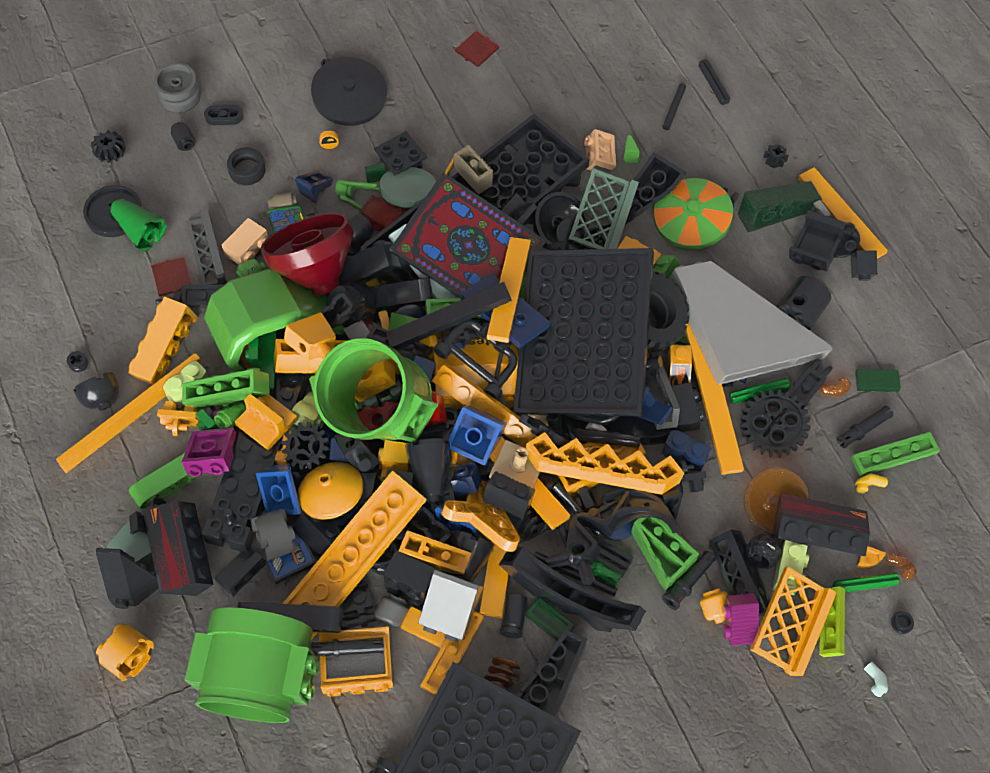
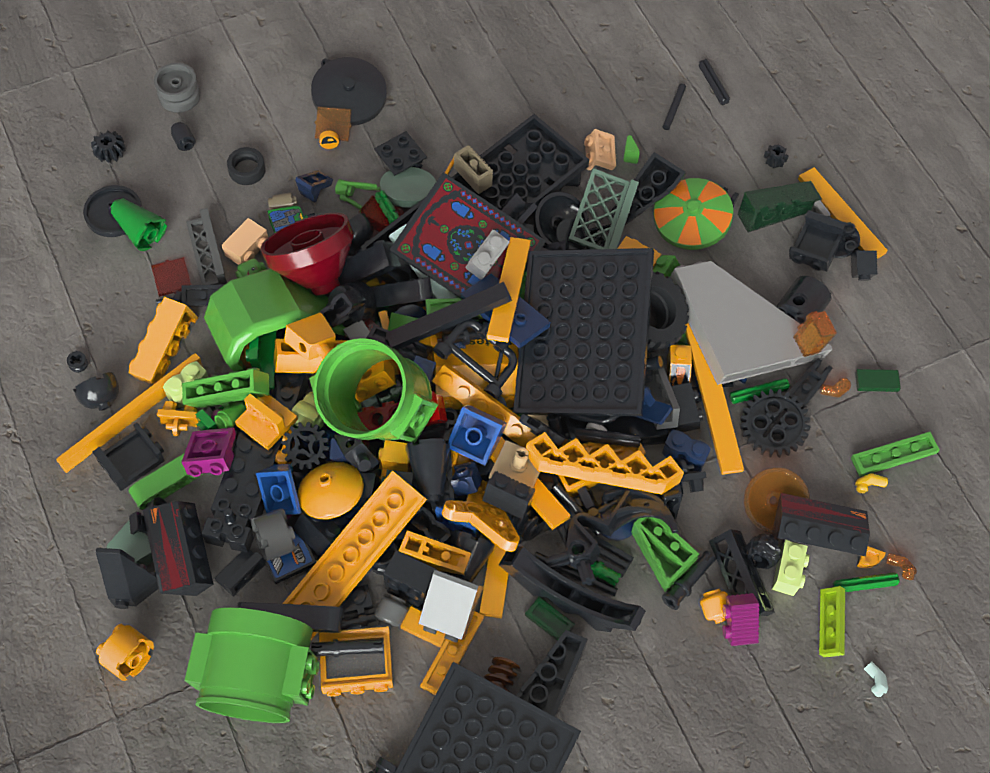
black plate [204,105,243,125] -> none
dark green tile [365,162,386,183] -> none
clear red piece [455,31,499,67] -> none
black piece [499,594,527,639] -> none
light orange fence [750,567,836,676] -> none
black pin [836,406,893,448] -> none
black plate [891,611,914,634] -> none
none -> black panel [92,422,165,491]
none -> clear orange piece [314,107,352,142]
none -> green axle [375,190,399,224]
none -> light grey brick [465,230,510,280]
none -> clear orange brick [793,311,837,357]

